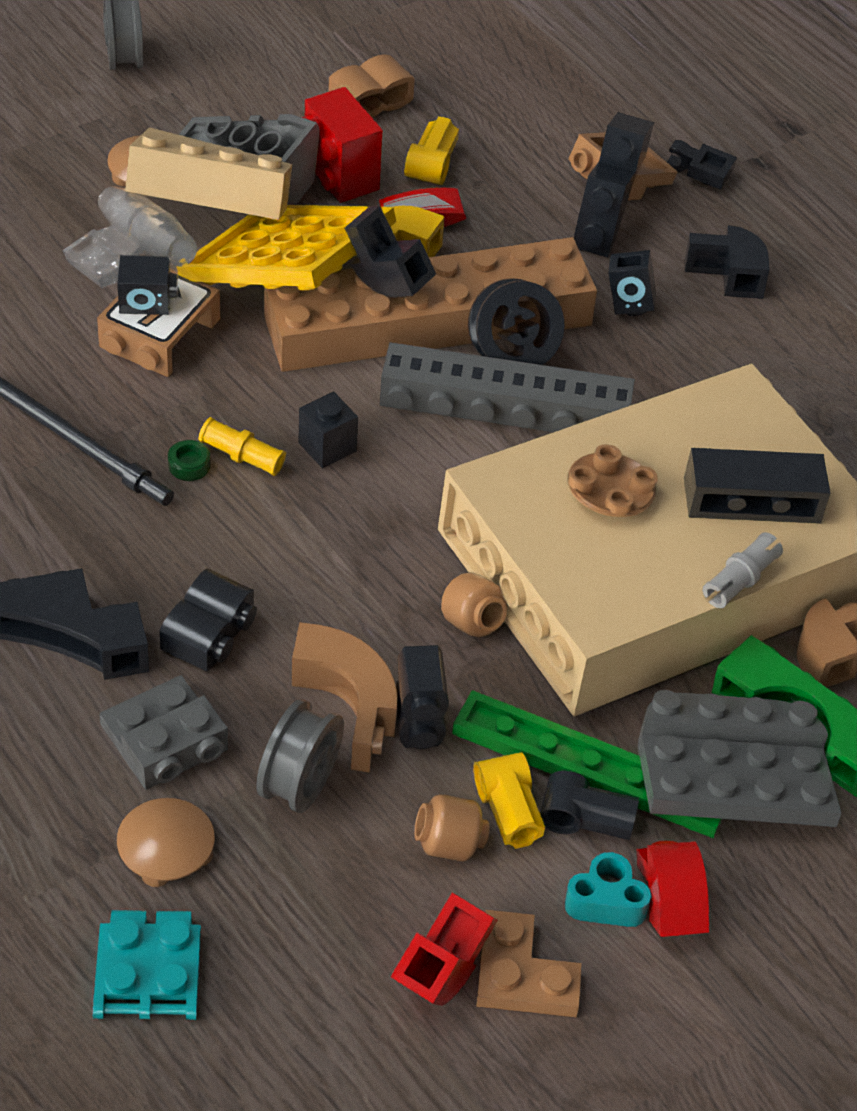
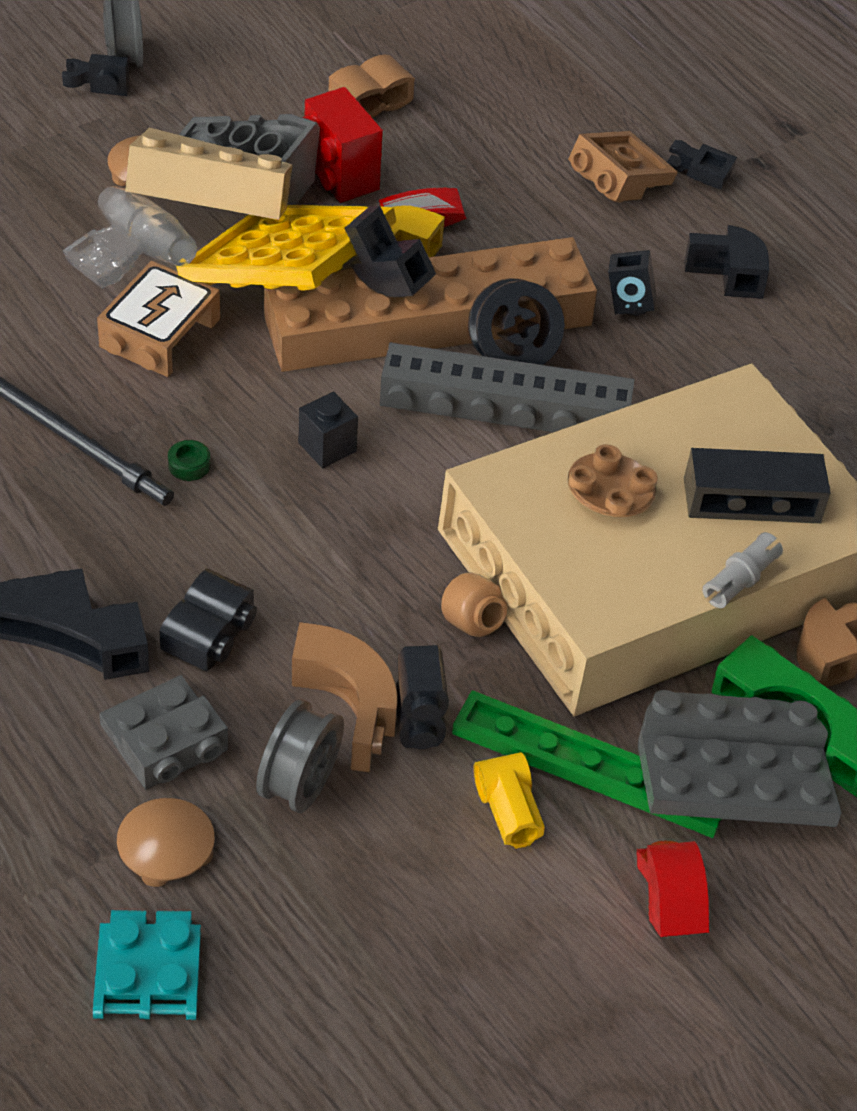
black brick [117,255,178,315] -> none
yellow pin [199,417,286,476] -> none
red brick [391,893,498,1006] -> none
yellow piece [404,116,459,185] -> none
medium nougat head [414,794,489,862] -> none
medium nougat plate [476,910,582,1018] -> none
black piece [540,770,640,840] -> none
teal piece [564,852,651,927] -> none
black arch [573,112,654,258] -> none
none -> black plate [62,54,130,96]

